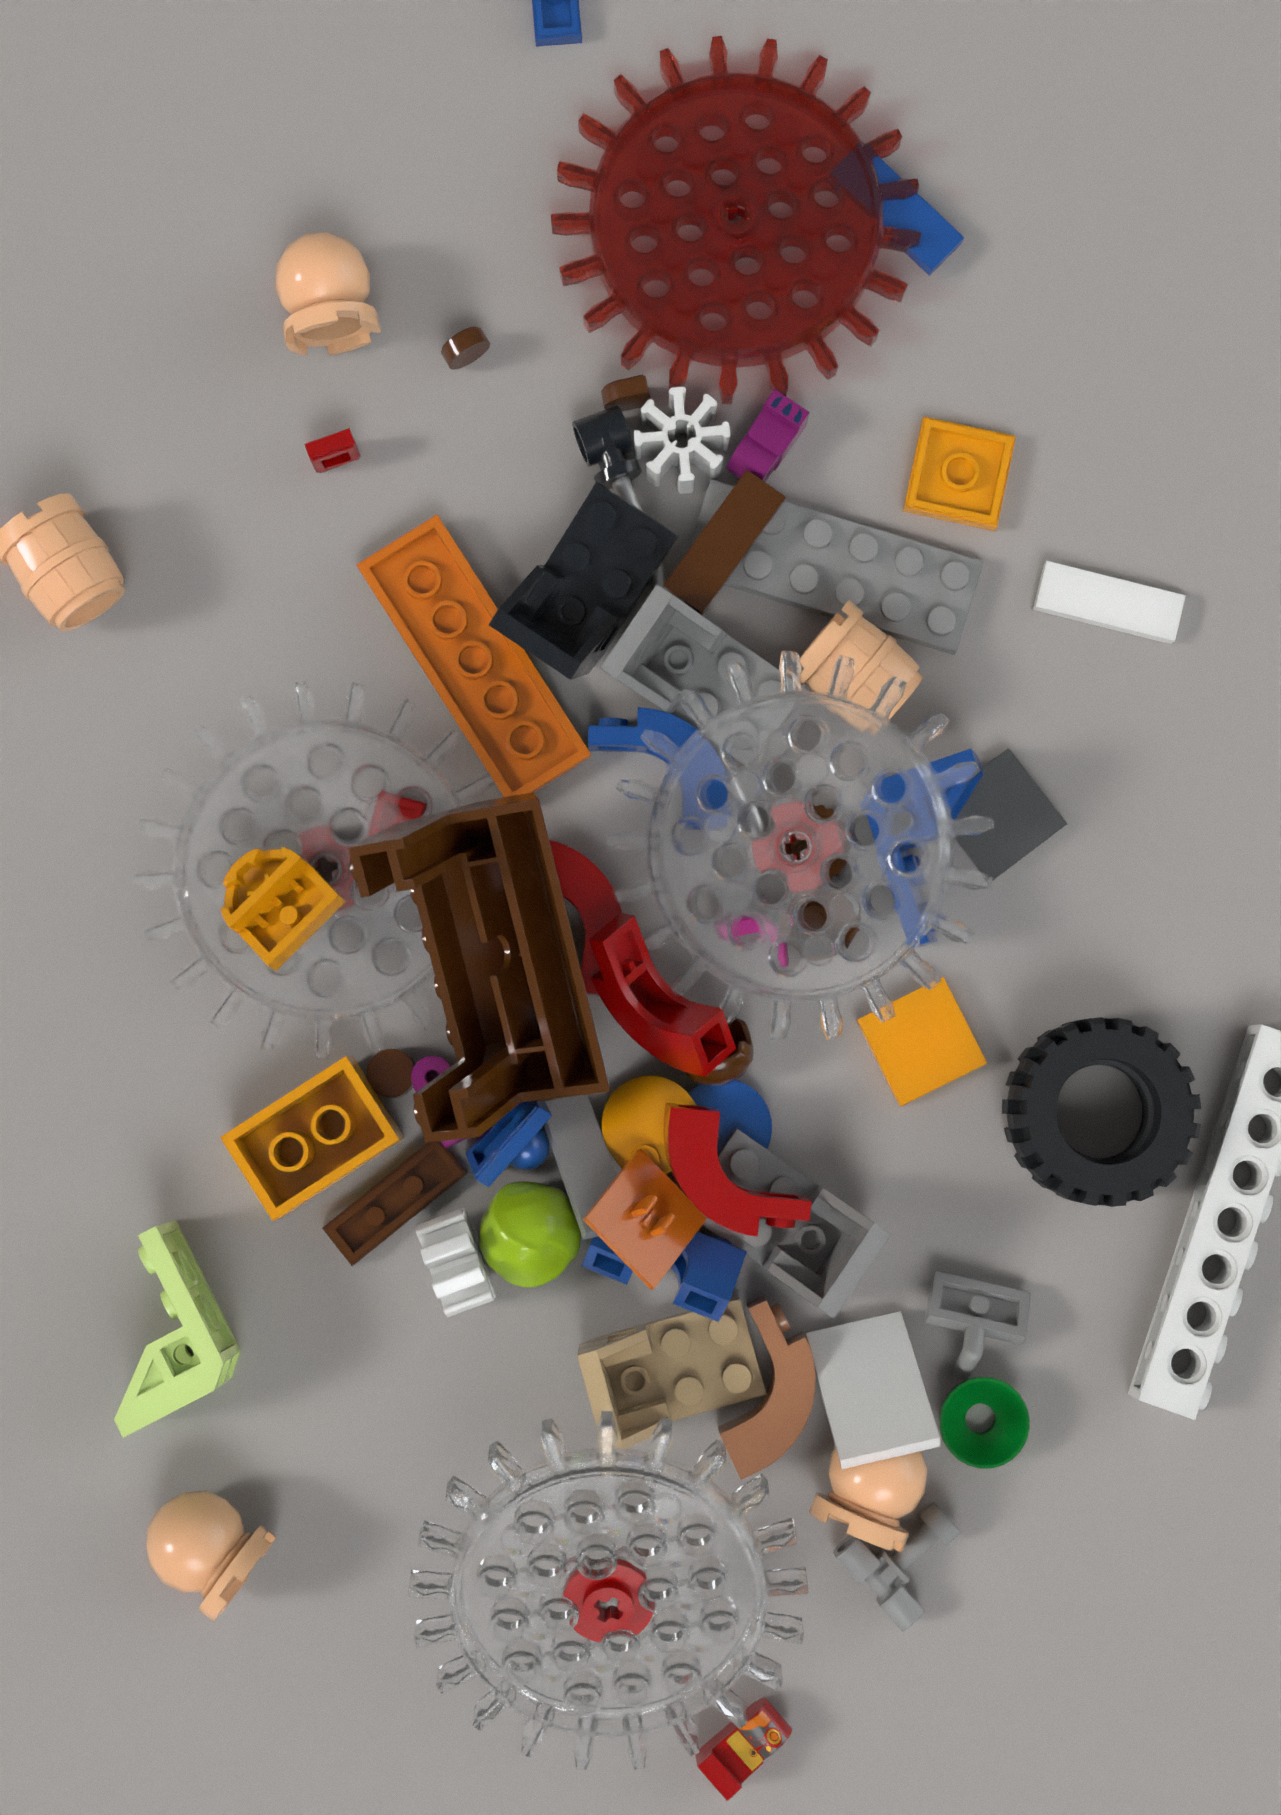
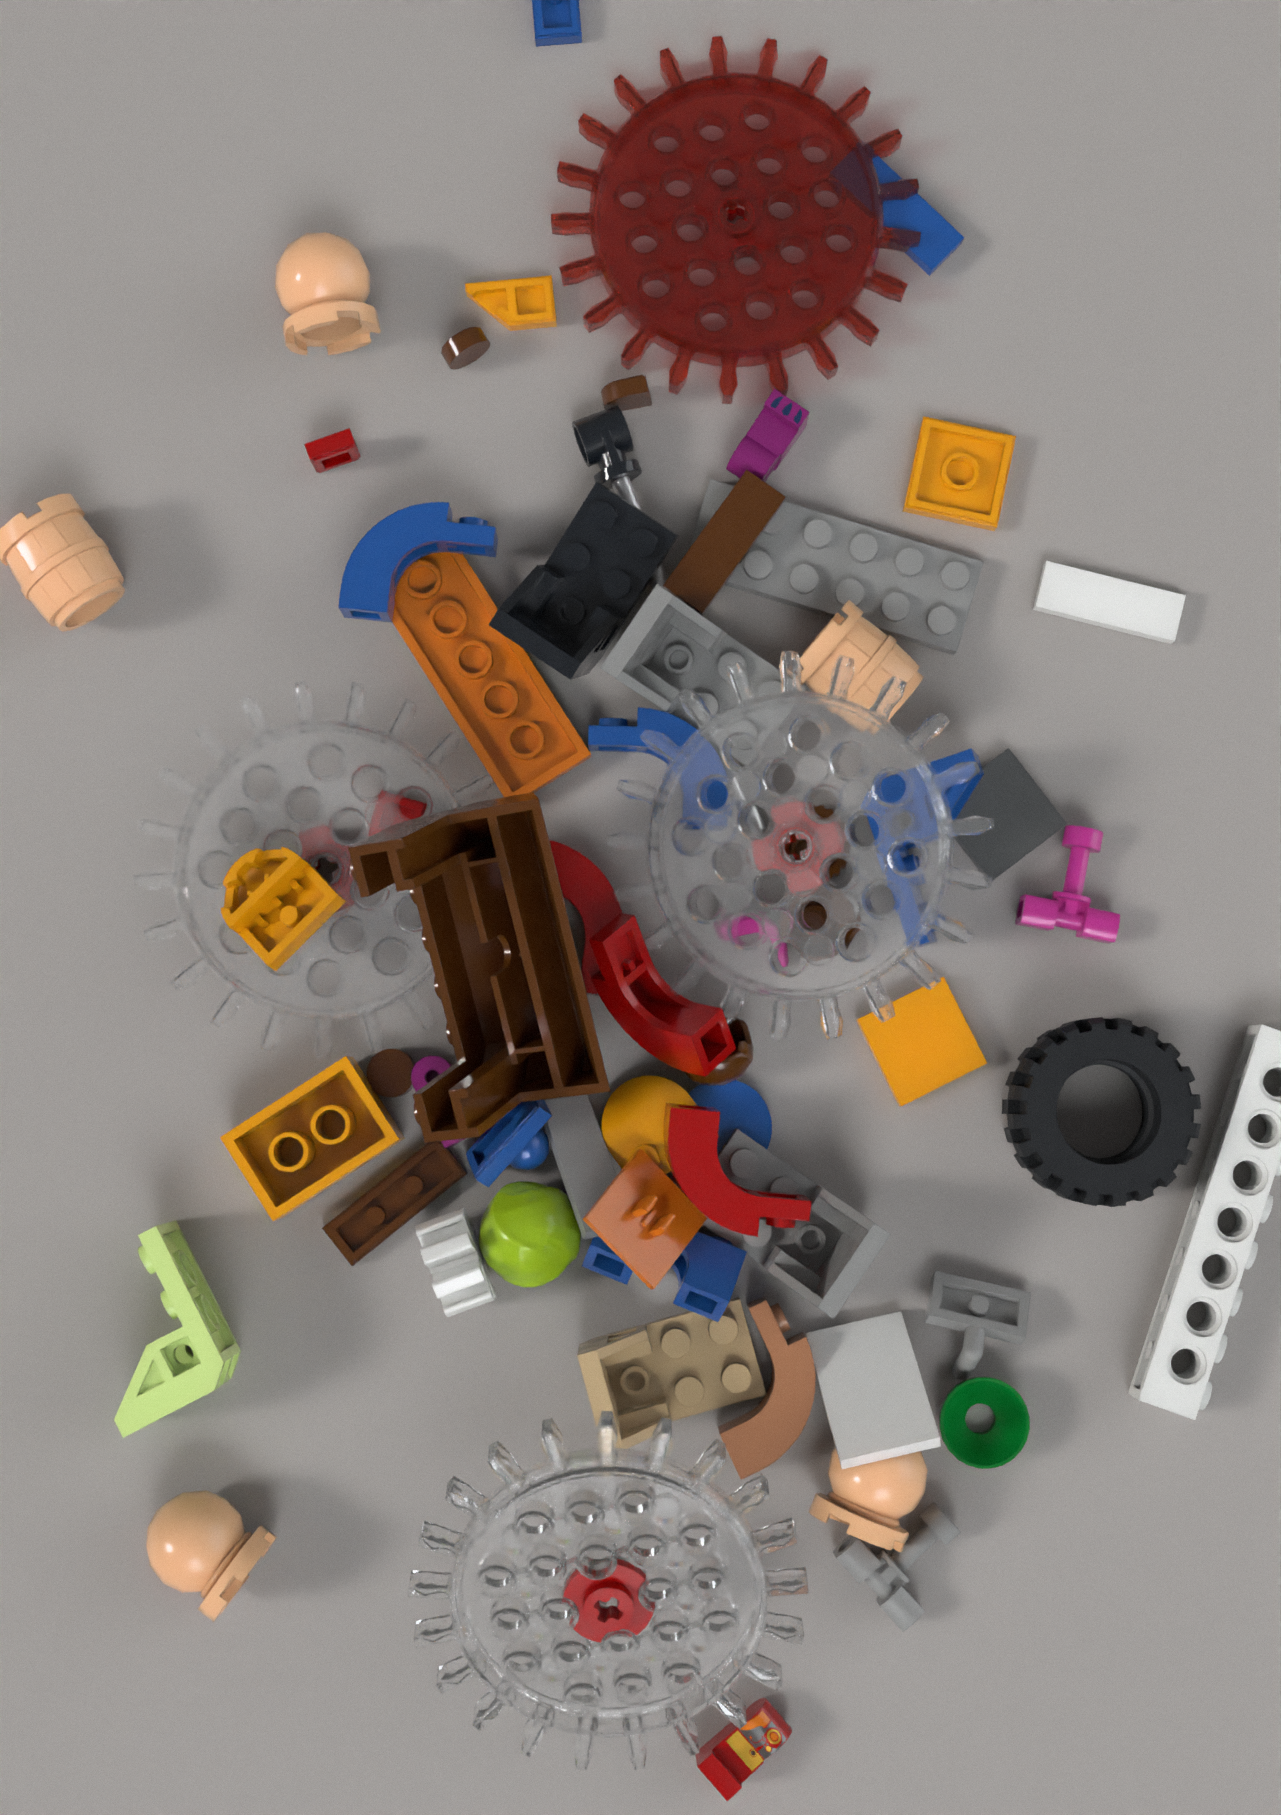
white gear [634,387,730,494] -> none
none -> blue arch [338,502,498,623]
none -> light orange tile [465,275,557,331]
none -> dark pink bar [1015,825,1120,944]

